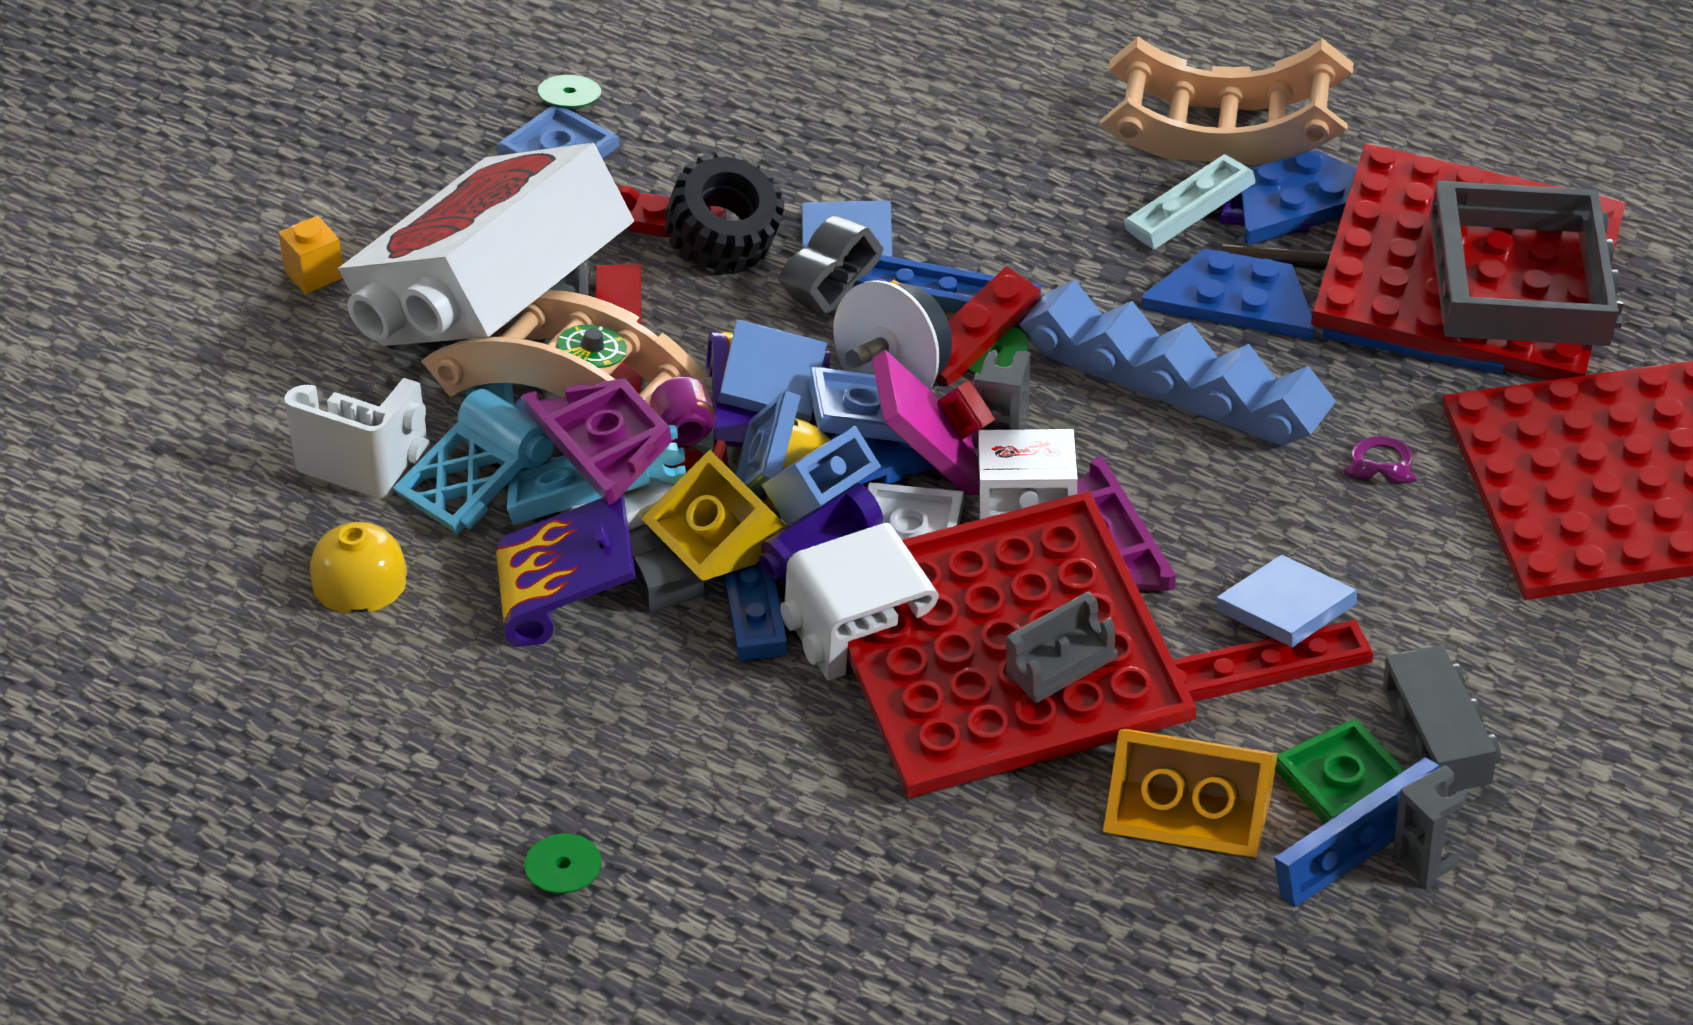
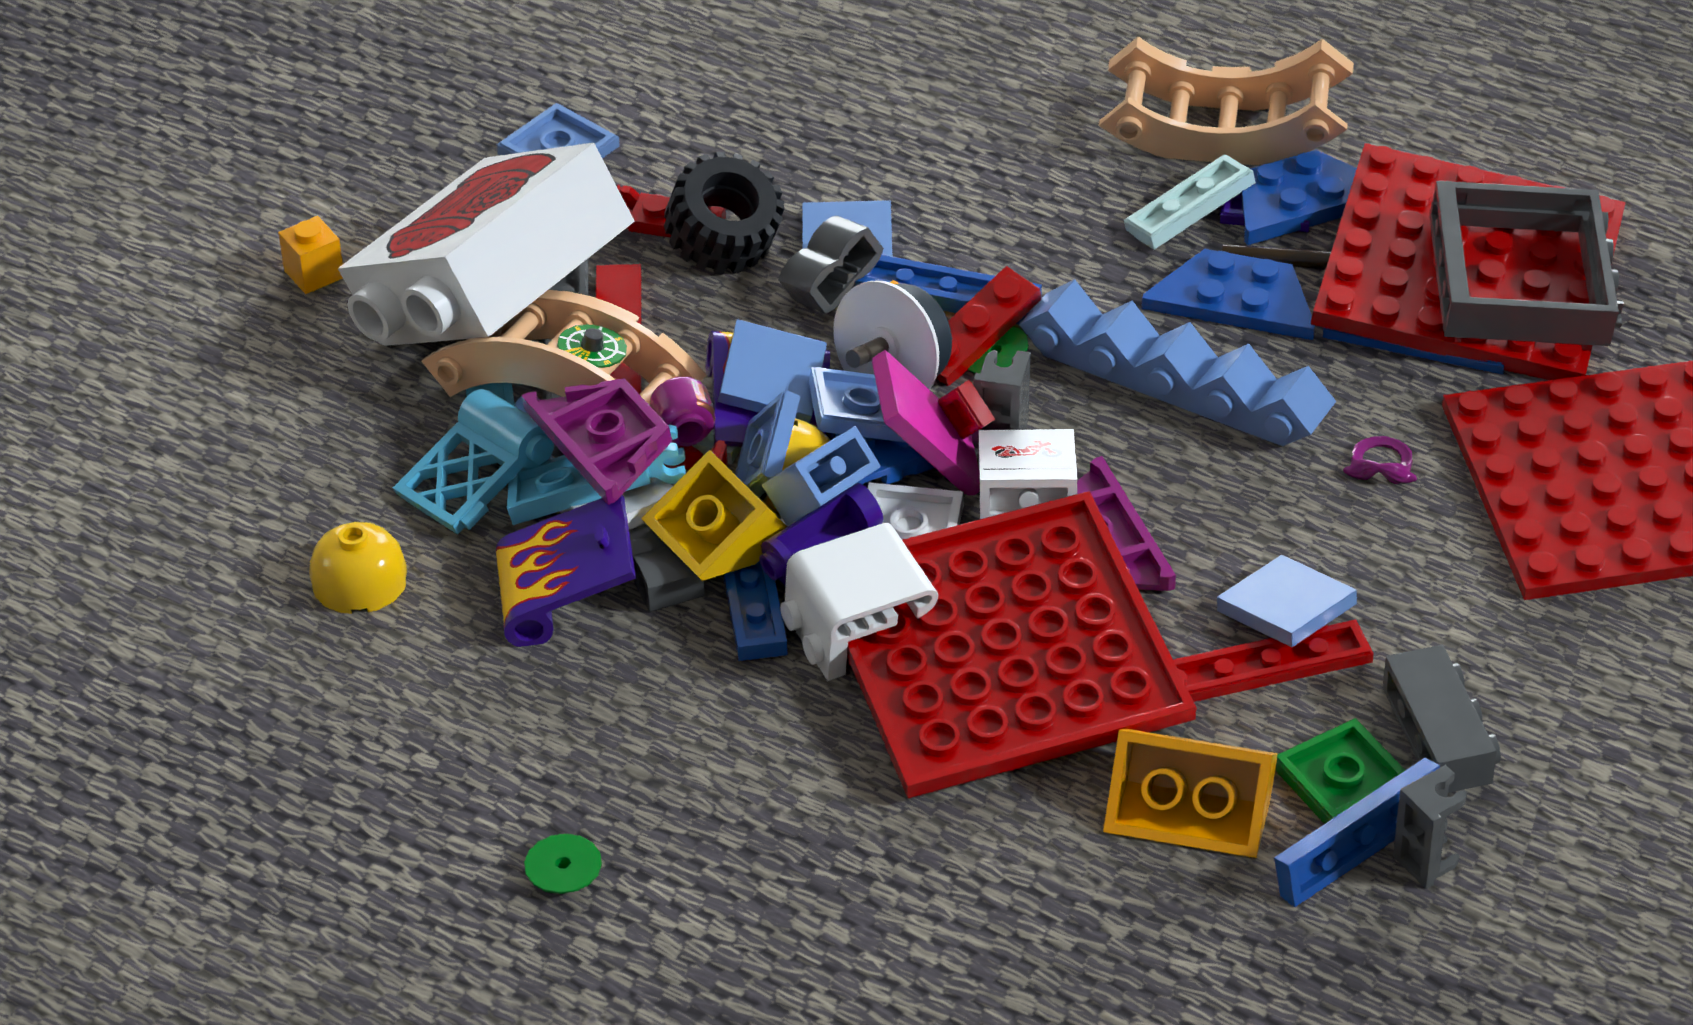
white piece [284,378,430,498] -> none
piece [538,75,601,108] -> none
dark grey hinge [1006,591,1117,703] -> none

